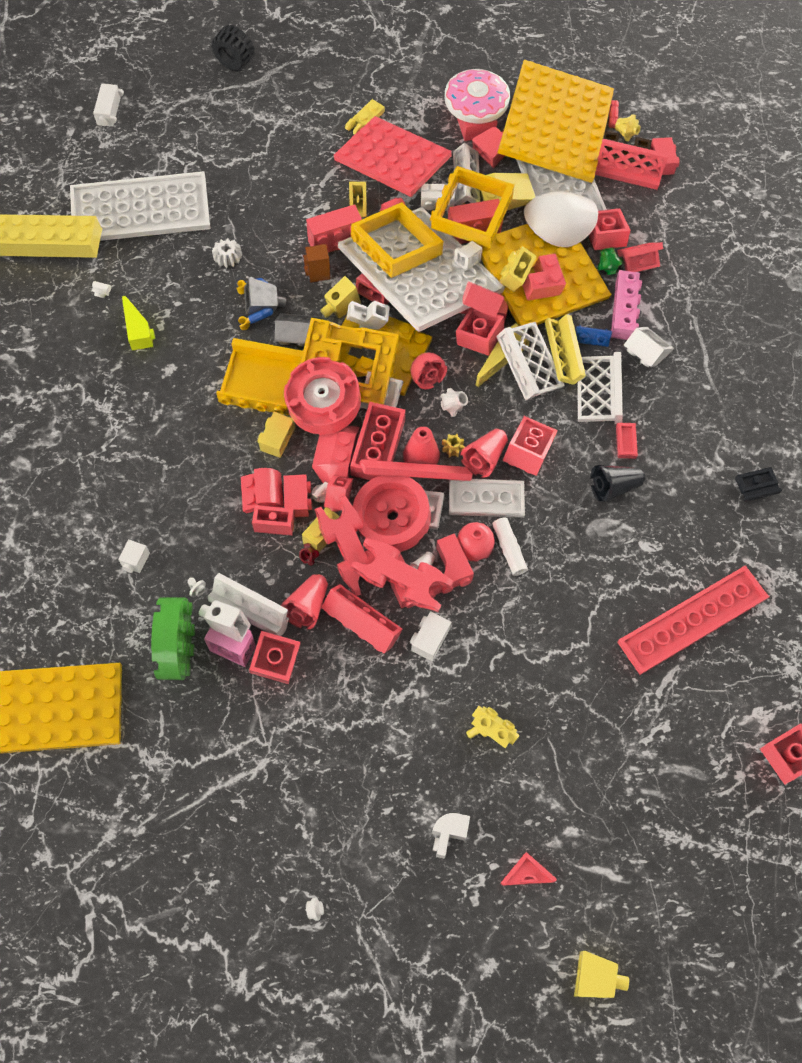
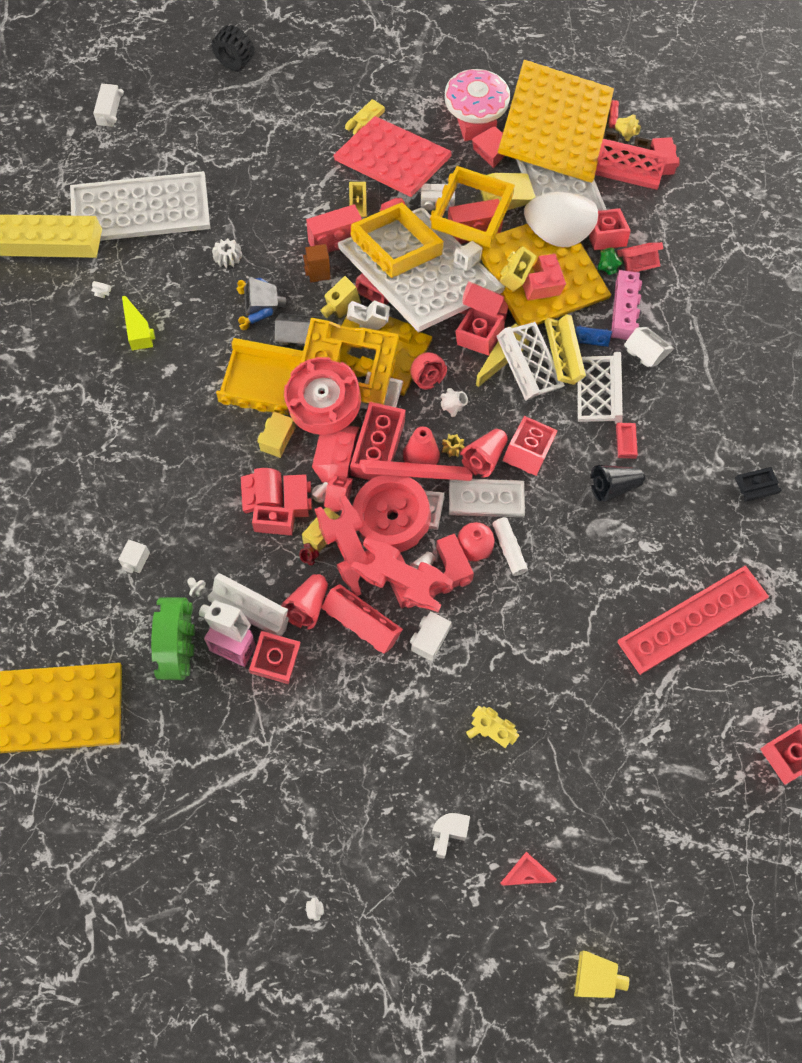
white fence [453,143,480,205] -> none

